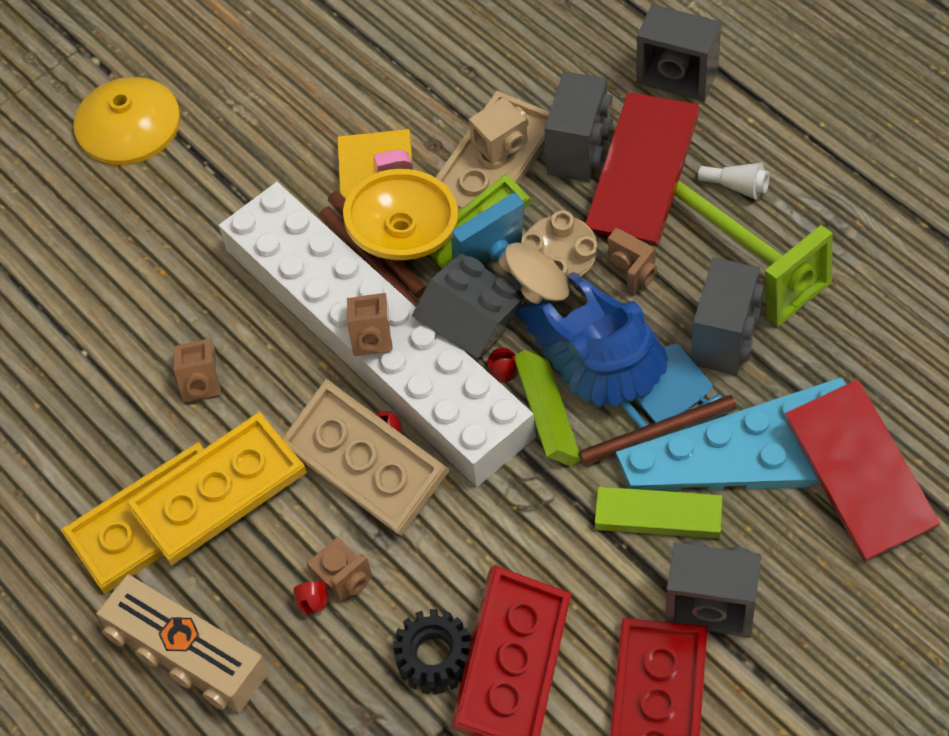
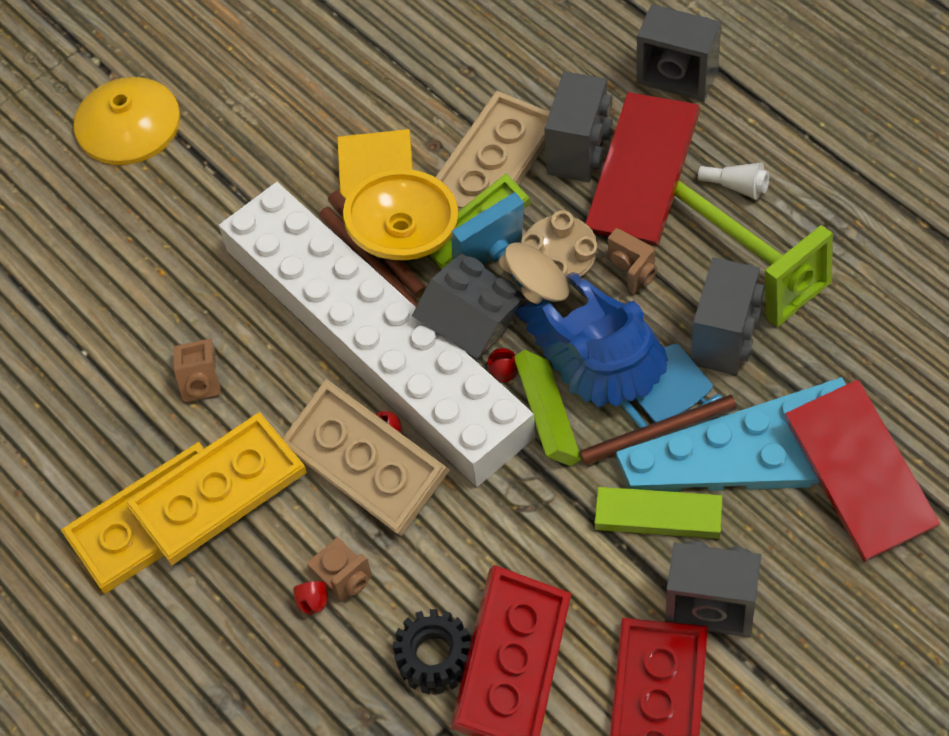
tan brick [96,574,270,713] -> none
medium nougat bracket [347,293,393,356] -> none
bright pink tile [373,150,413,174] -> none
tan brick [469,97,529,164] -> none

